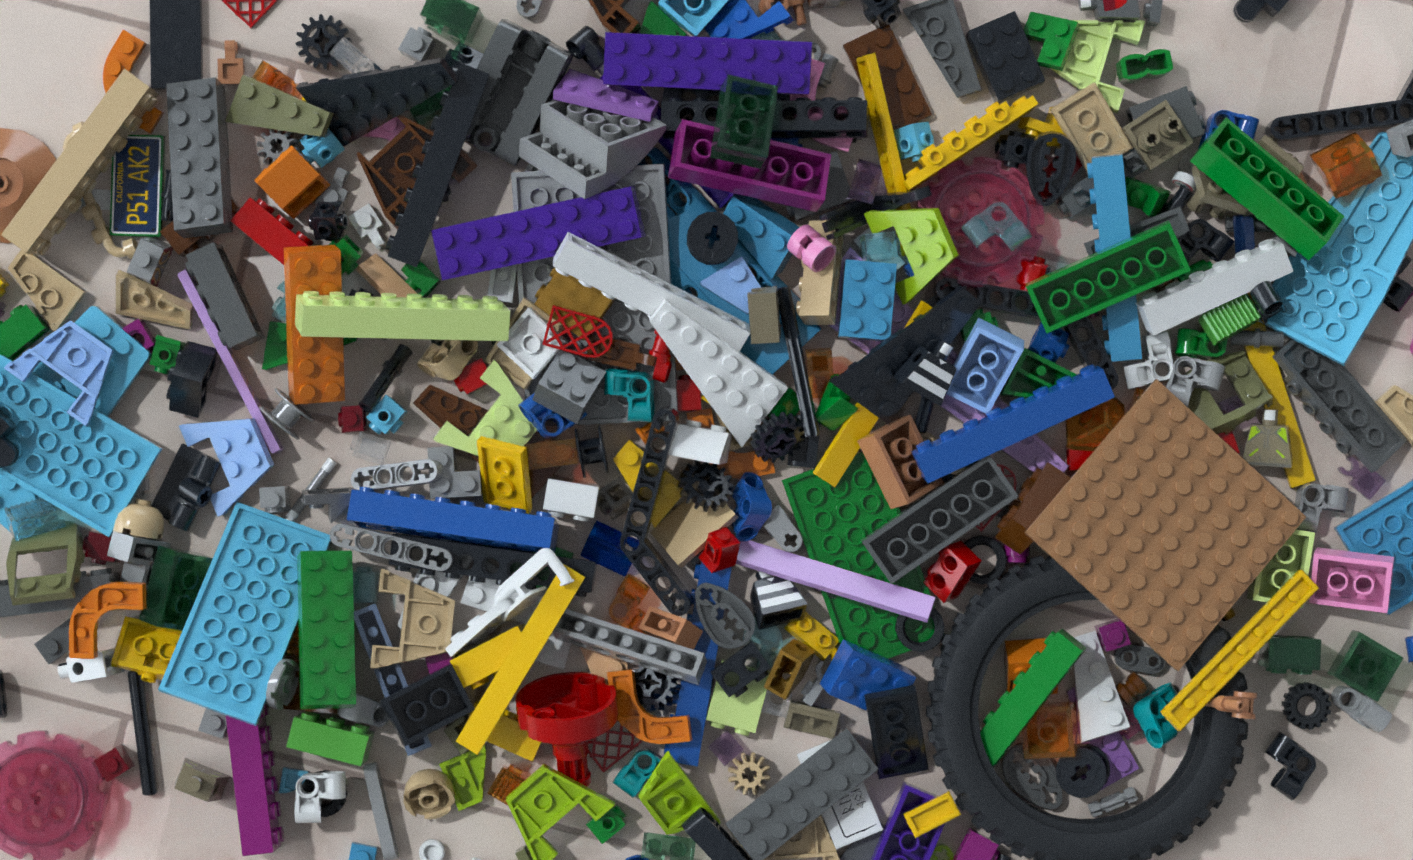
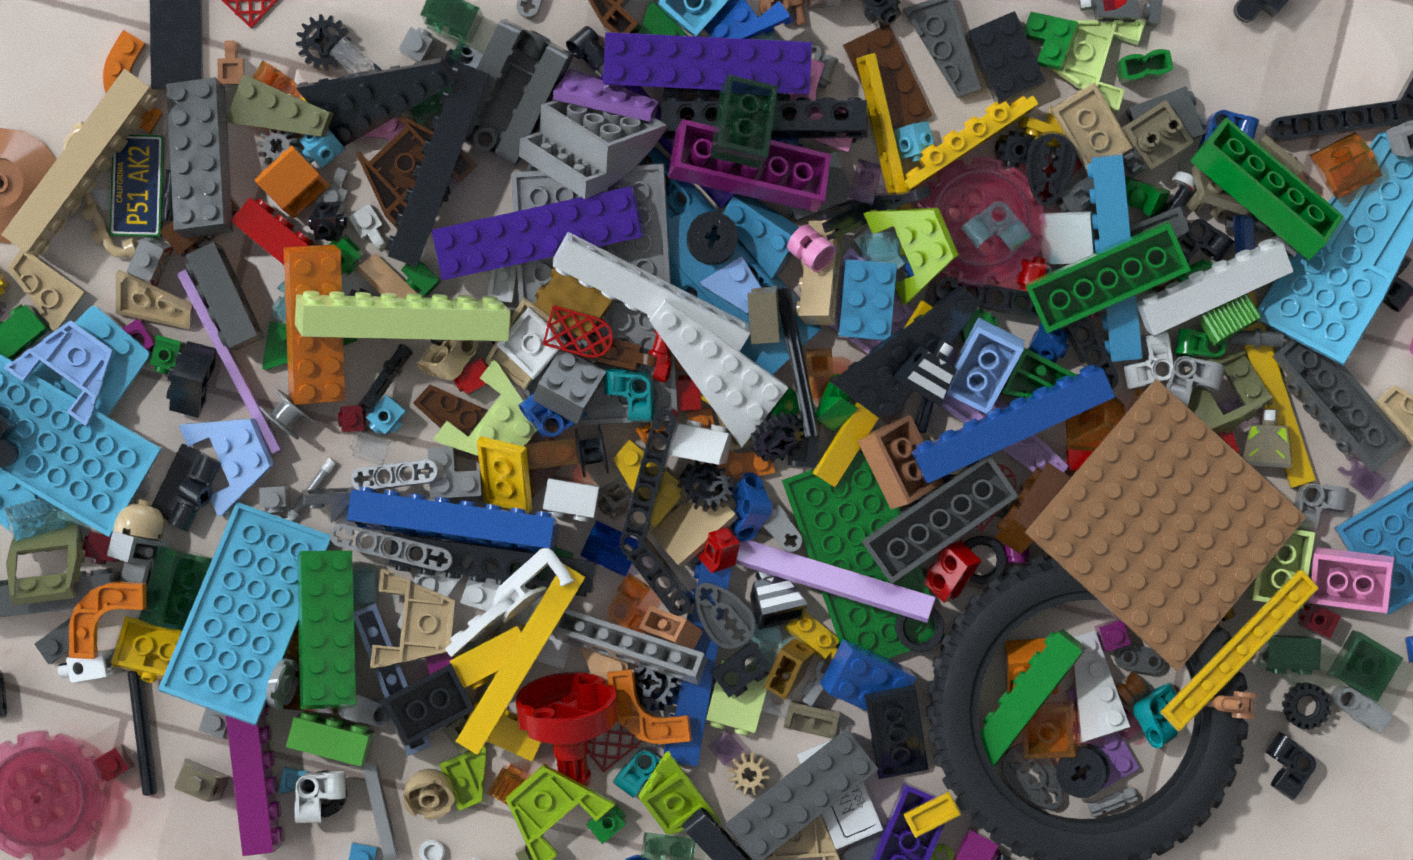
black piece [1250,281,1287,324] -> none
none -> white tile [1039,212,1095,264]
none -> dark red brick [1297,601,1341,639]

